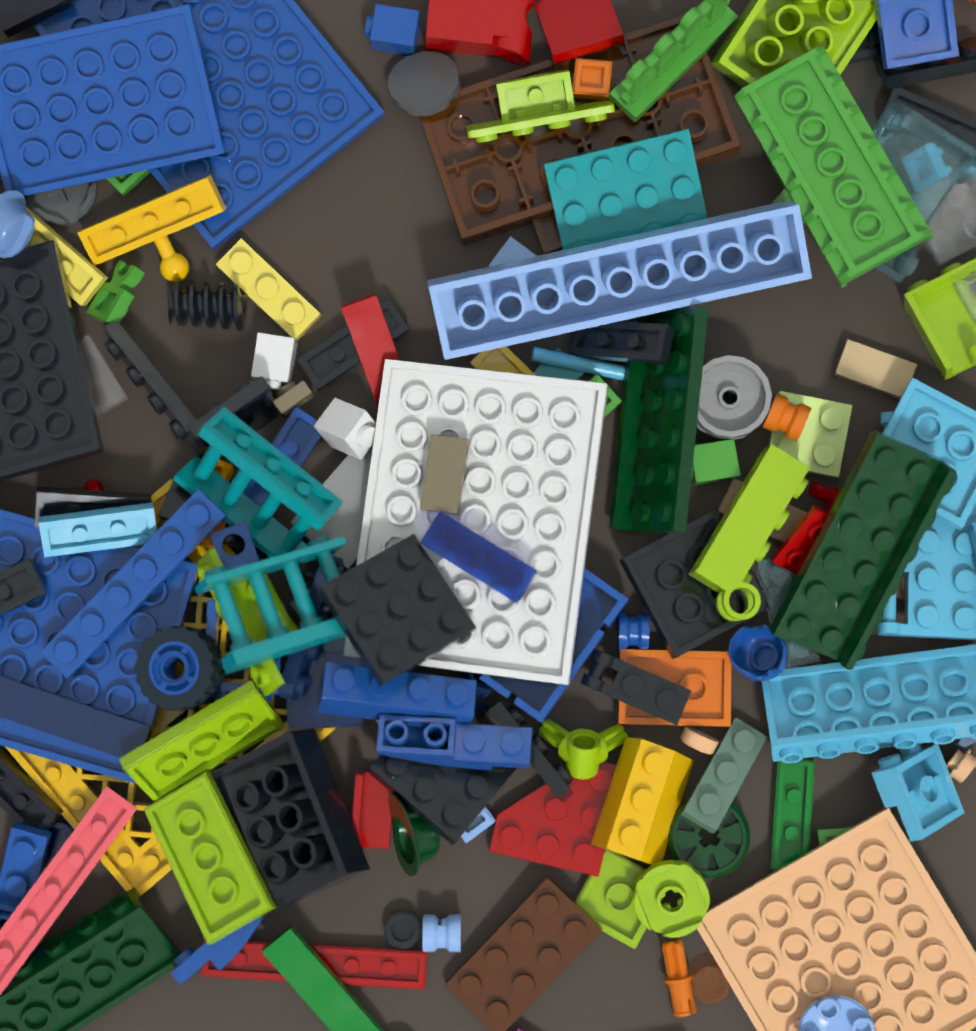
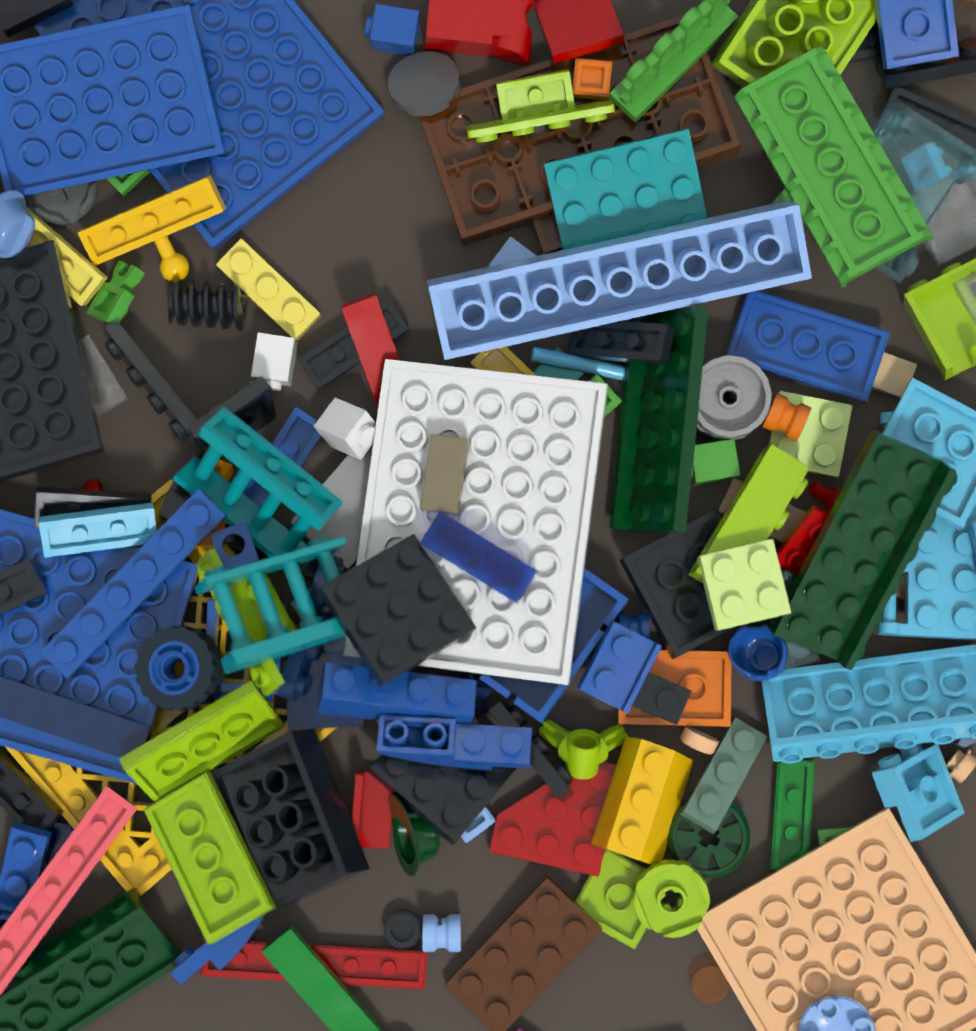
dark tan plate [273,380,314,418] -> none
orange axle [662,939,697,1017] -> none
none -> blue plate [577,620,662,714]
none -> yellowish green plate [697,539,791,631]
none -> blue tile [726,291,891,404]

